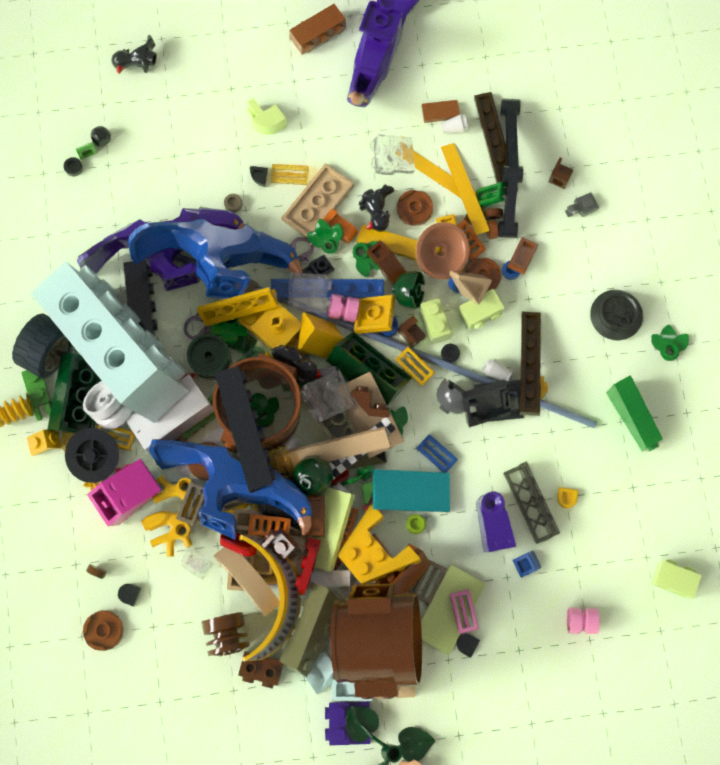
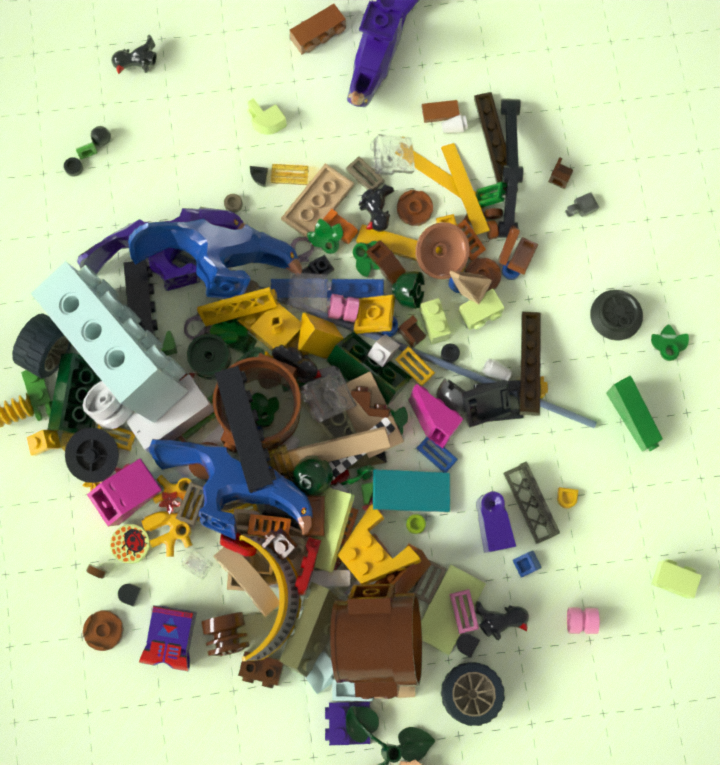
none -> tile [110,524,150,564]
none -> piece [139,605,197,672]
none -> clear red plant [158,491,181,514]
none -> bright green slope [161,330,178,356]
none -> dark tan tile [346,156,385,191]
none -> white brick [367,334,400,367]
none -> dark pink slope [408,384,463,449]
none -> wheel [441,662,505,726]
none -> black animal [475,601,529,641]
none -> dark orange tile [498,226,520,266]

